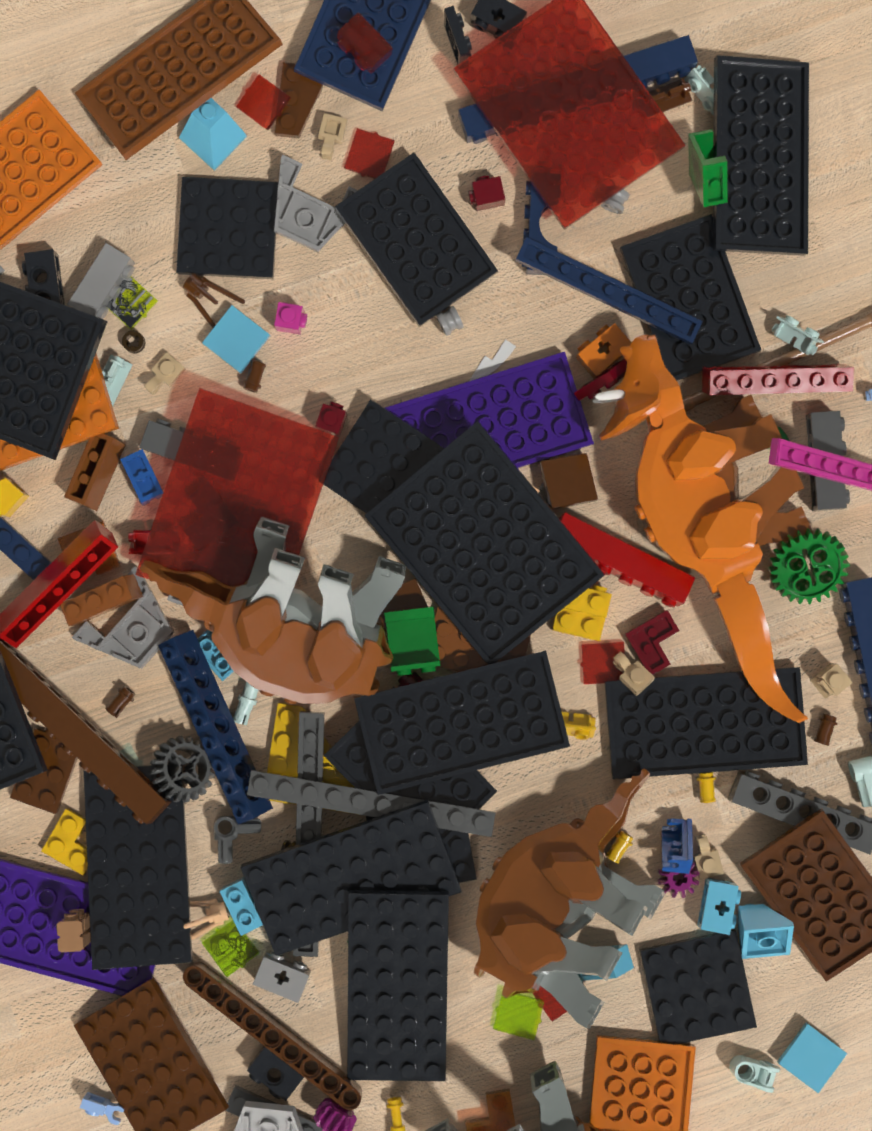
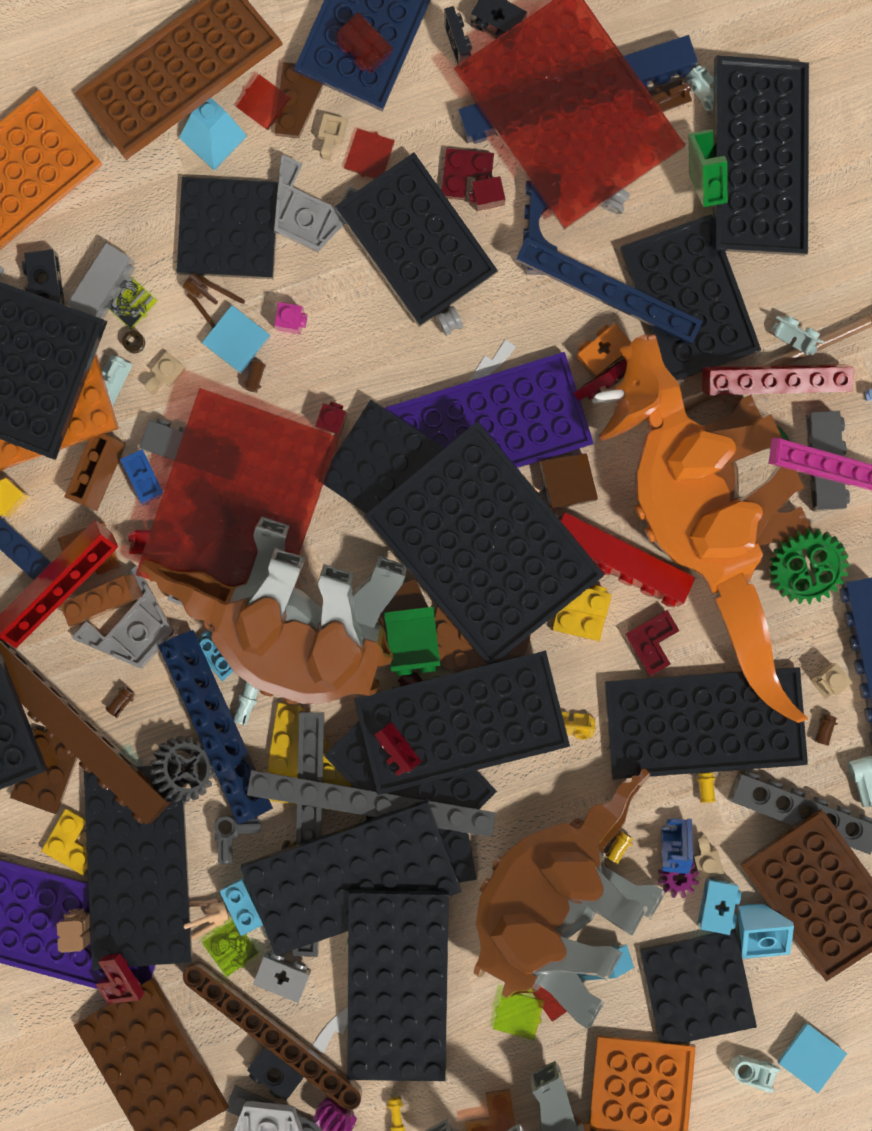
light blue plate [80,1092,124,1125] -> none
clear red piece [580,642,625,684] -> none
tan plate [613,651,655,696] -> none
none -> dark red plate [95,954,145,1004]
none -> white sticker [312,1007,348,1053]
none -> dark red plate [375,722,422,776]
none -> dark red plate [442,148,494,200]

